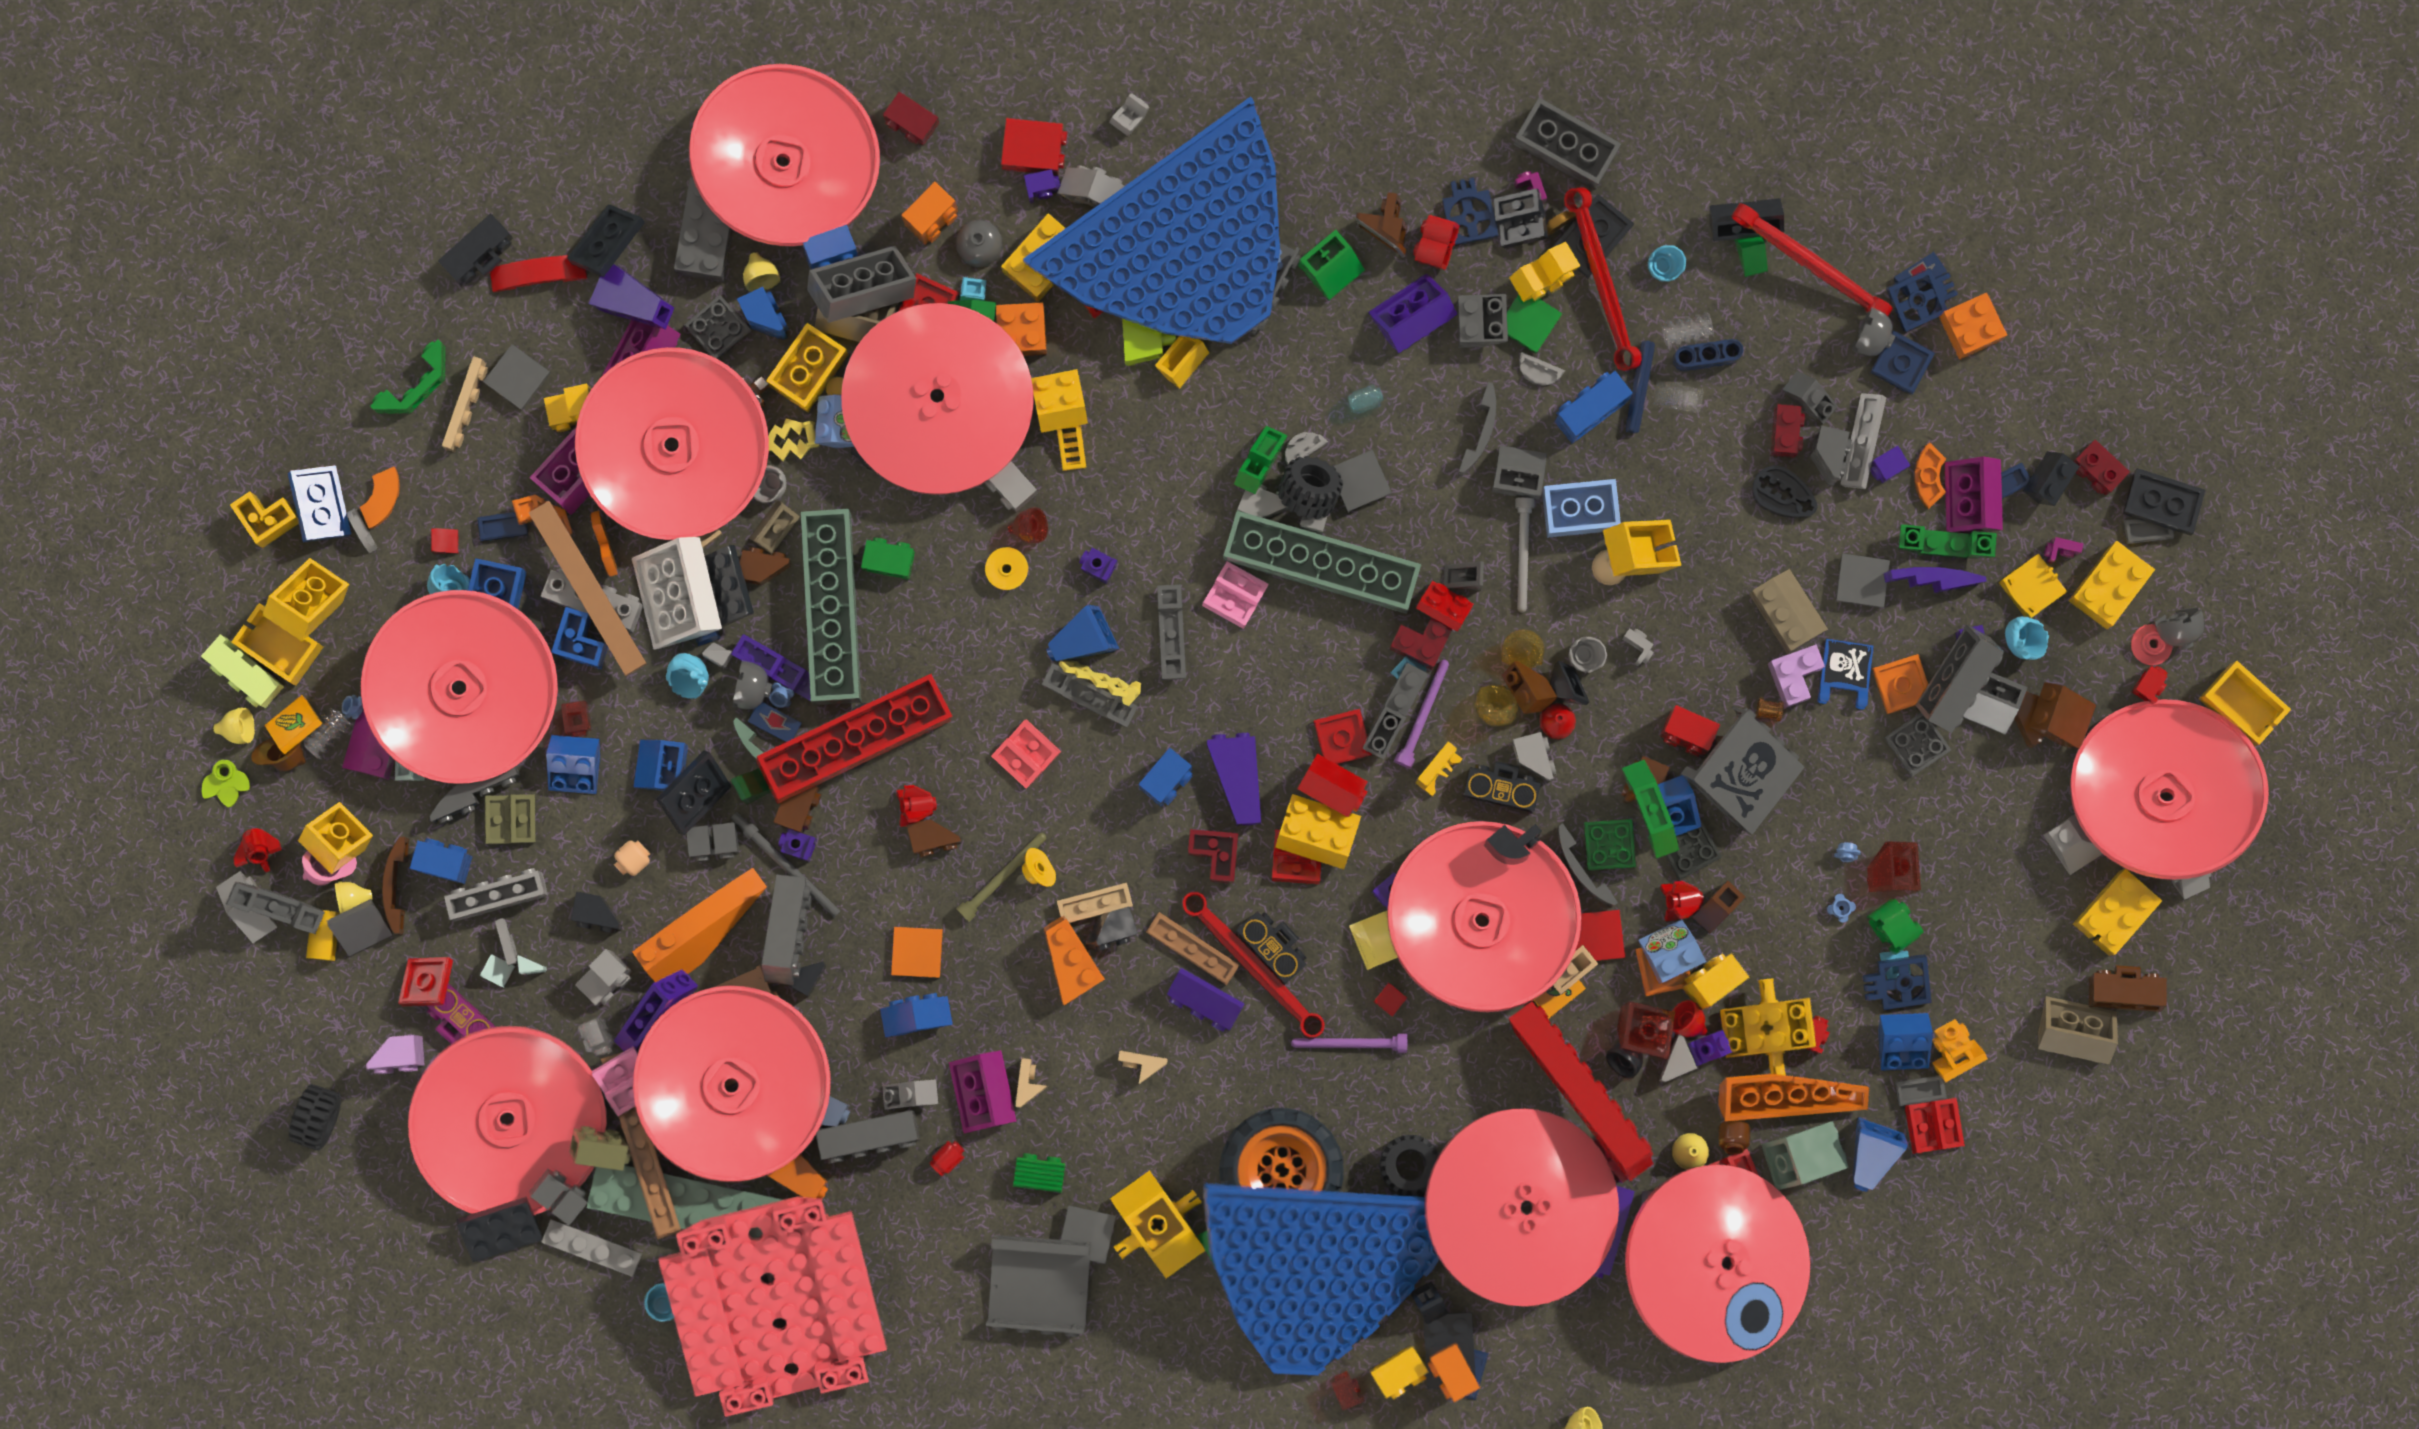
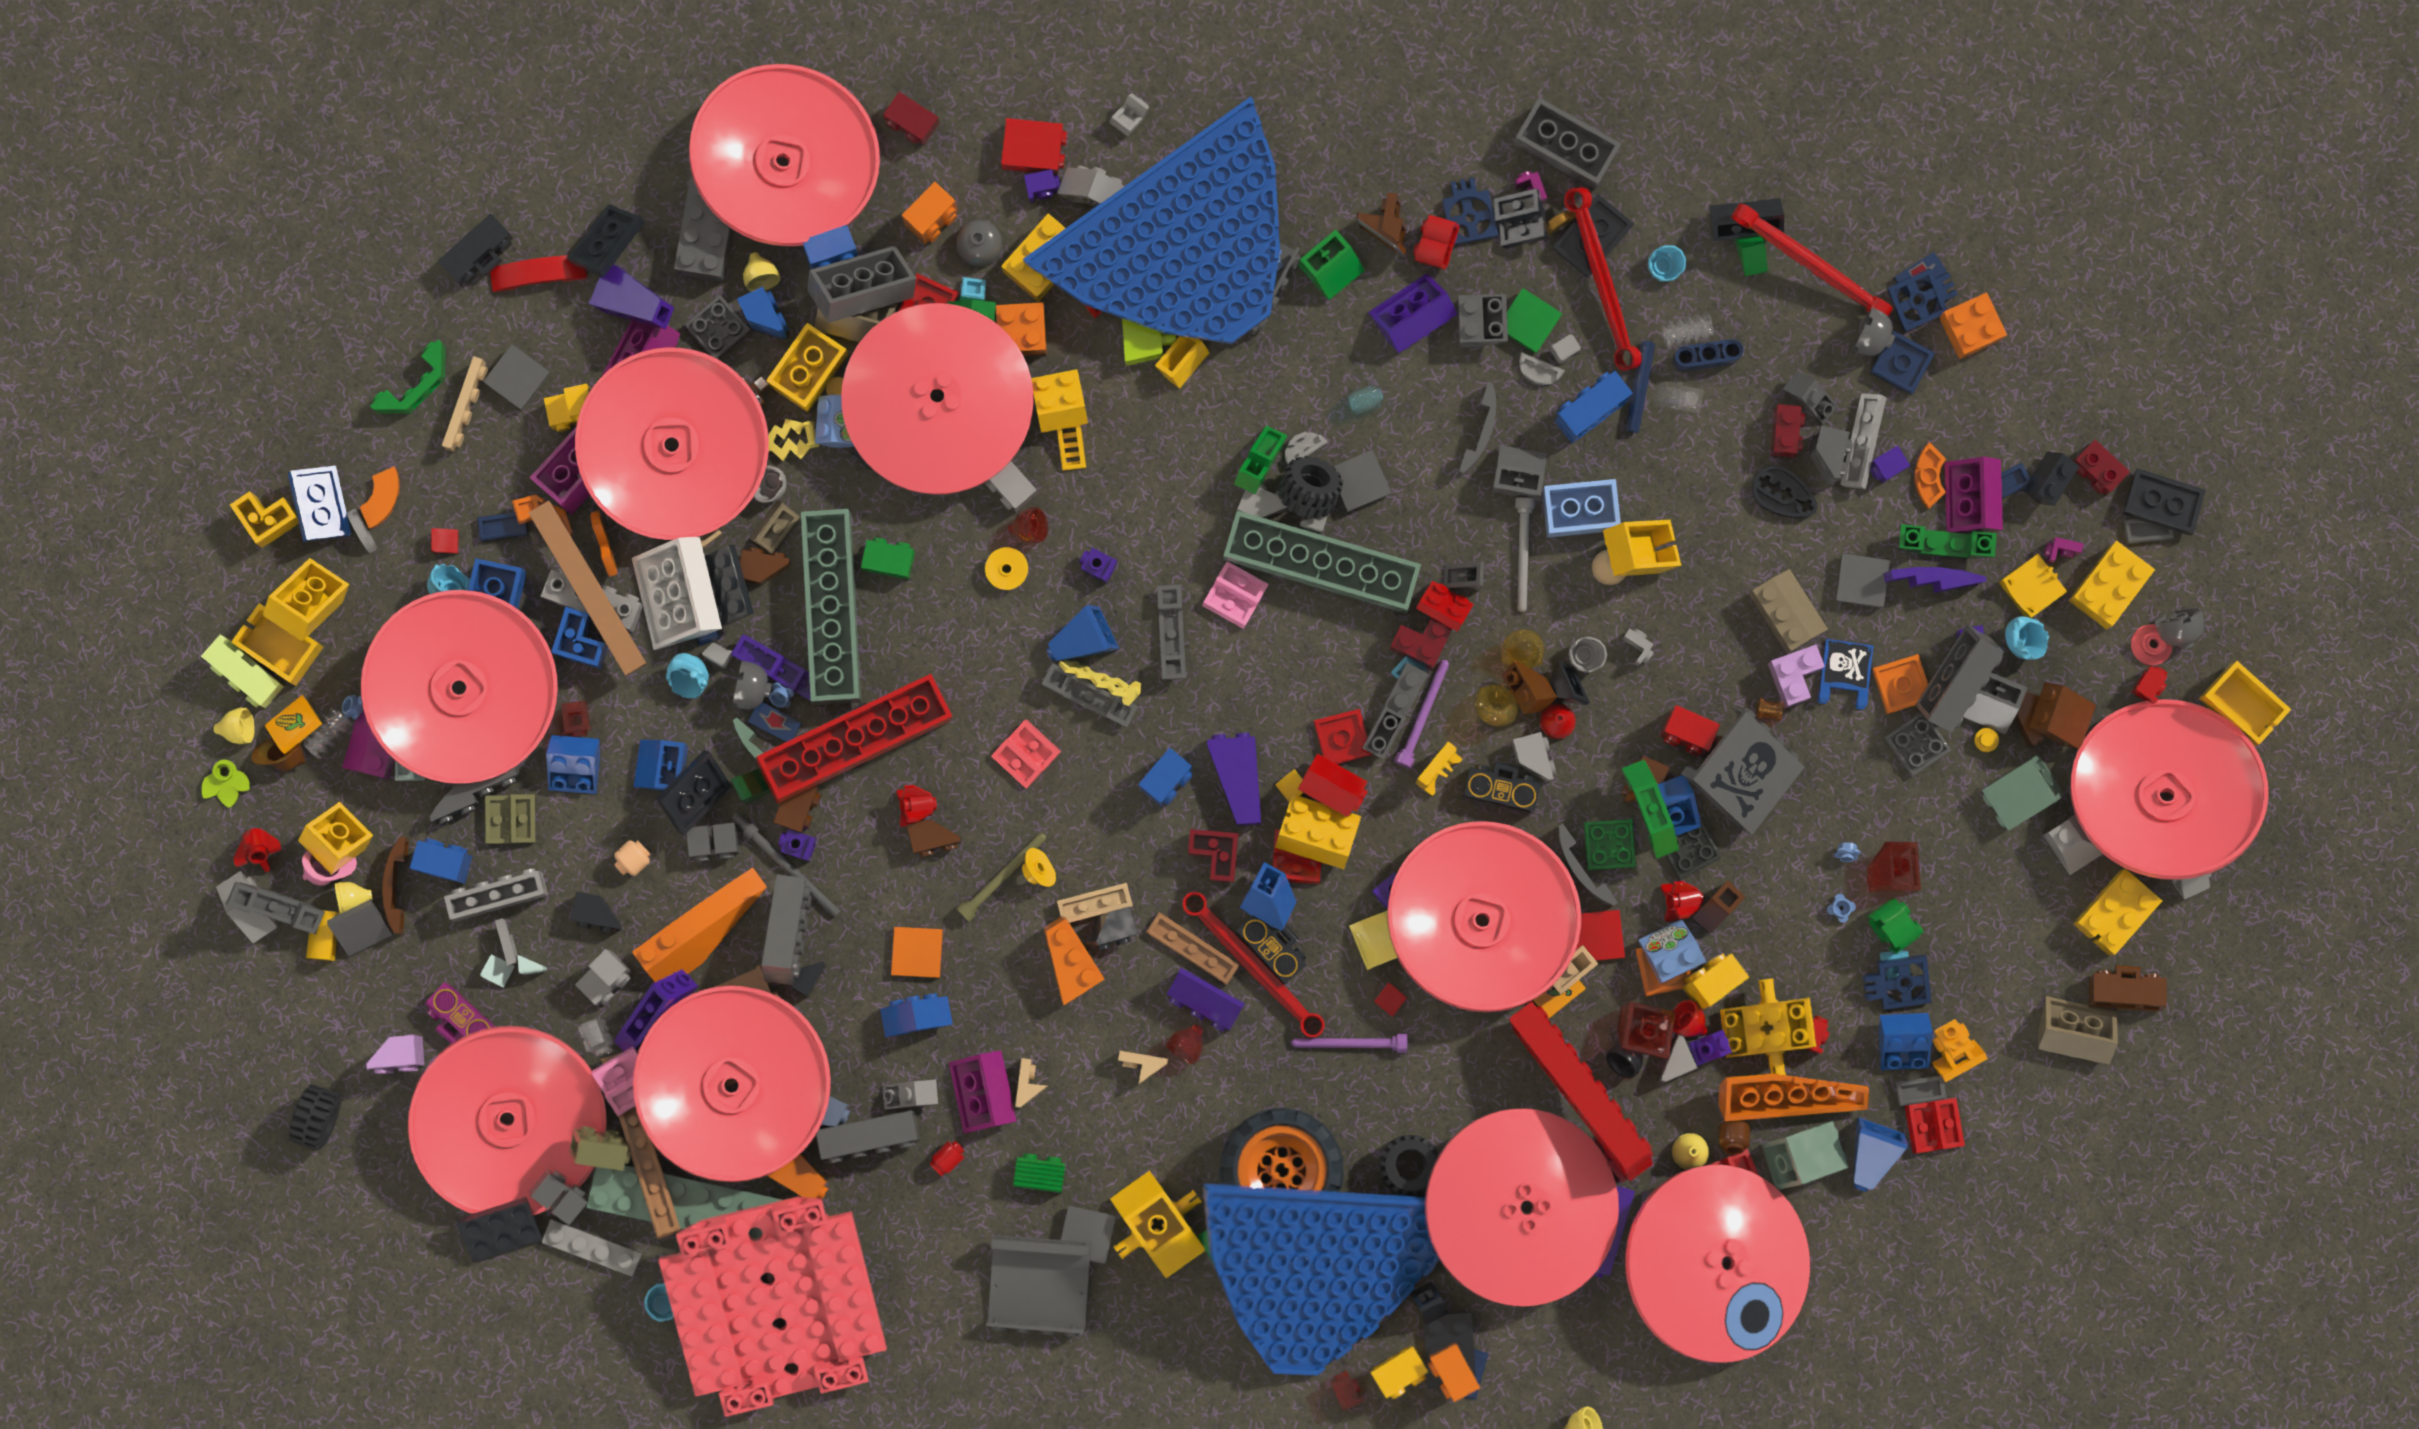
red tile [398,957,453,1007] -> none
black brick [1484,824,1542,865] -> none
yellow brick [1509,242,1580,302] -> none
none -> clear red helmet [1166,1024,1203,1065]
none -> blue slope [1240,862,1296,931]
none -> yellow slope [1275,769,1304,802]
none -> light grey slope [1550,334,1581,365]
none -> yellow plate [1974,728,1999,752]
none -> sand green slope [1982,754,2065,831]

